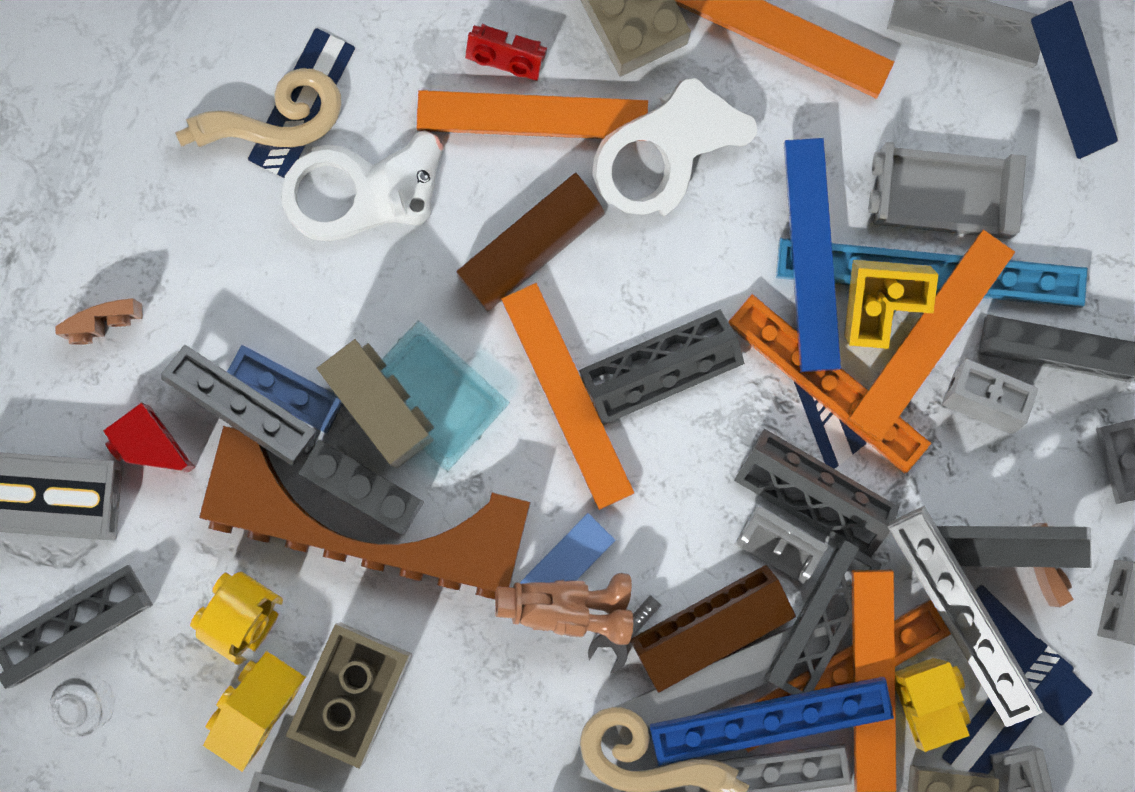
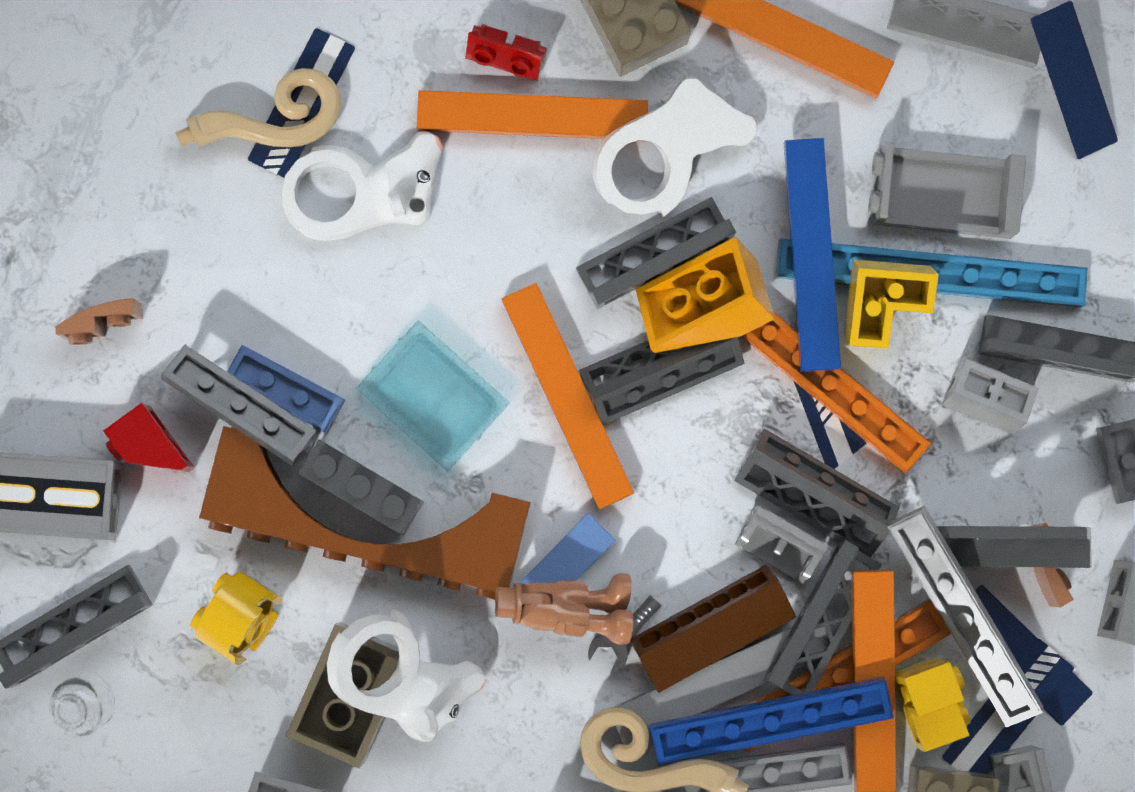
yellow brick [203,651,306,772] -> none
dark tan brick [316,339,434,469] -> none
reddish brown brick [456,172,605,312] -> none
orange tile [848,229,1015,442] -> none
none -> white animal [327,608,486,742]
none -> dark grey fence [576,197,736,310]
none -> light orange slope [636,237,775,353]

